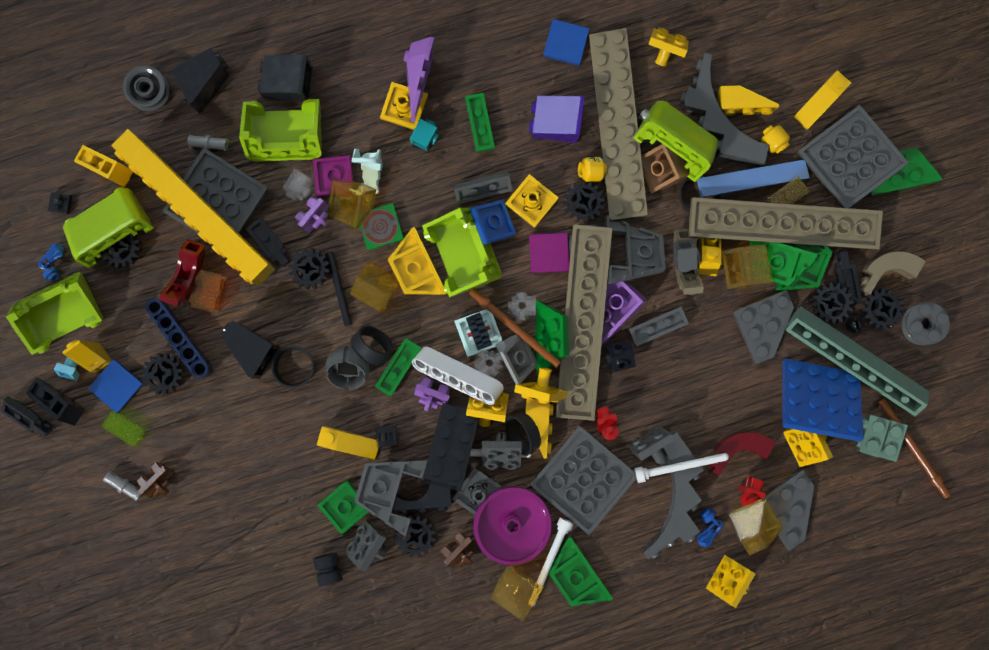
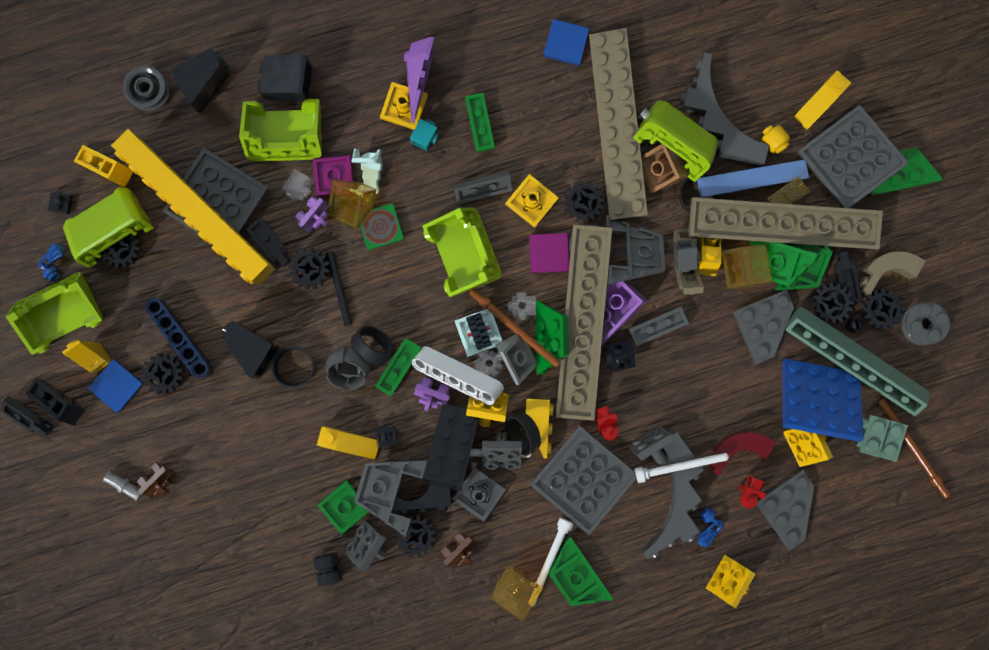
medium azure tile [54,357,80,382] -> none
clear neon green plate [101,410,146,447] -> none
dark red arch [159,239,206,307] -> none
light grey pin [188,135,229,151] -> none
clear orange brick [190,269,227,314] -> none
clear yellow slope [350,262,399,313] -> none
yellow wing [388,227,446,295] -> none
blue tile [470,199,517,245] -> none
magenta dish [473,486,551,565] -> none
yellow plate [514,367,568,404] -> none
slope [529,96,584,143] -> none
yellow head [578,157,607,182] -> none
yellow plate [649,28,689,66] -> none
yellow slope [717,85,779,116] -> none
clear yellow slope [729,498,783,555] -> none

